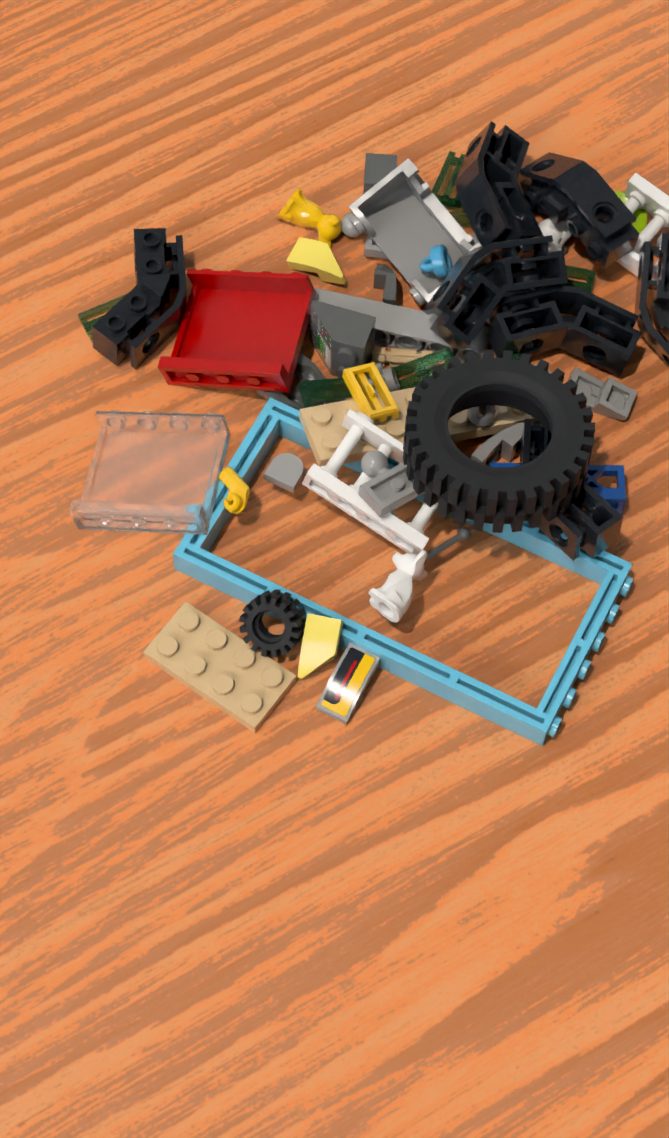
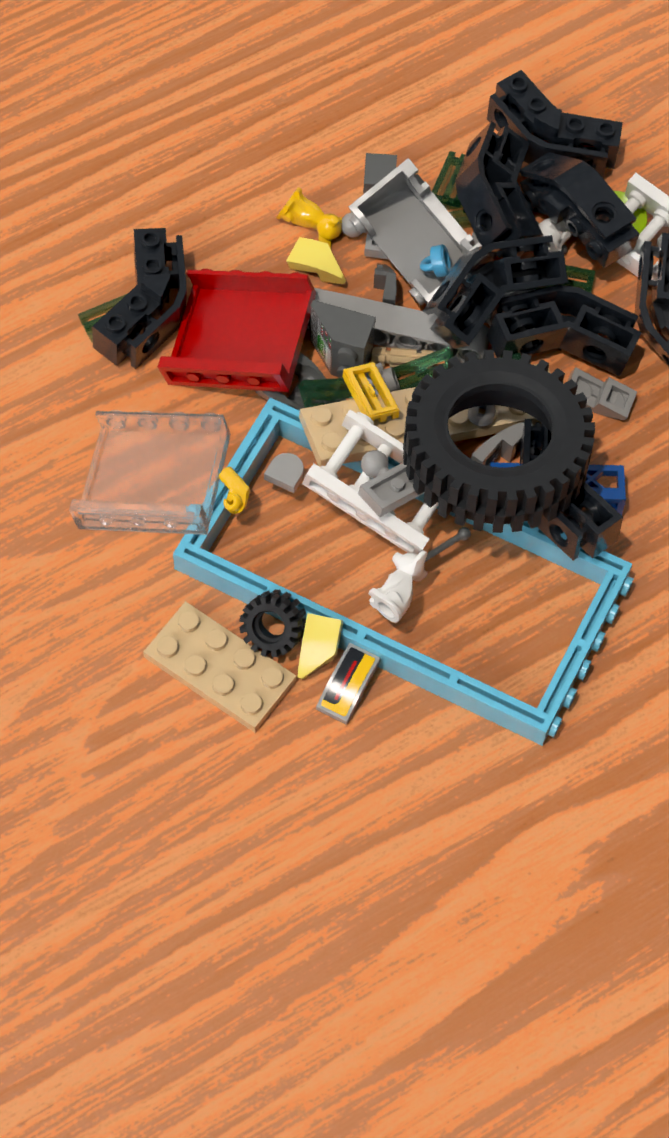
none -> black brick [487,70,623,178]

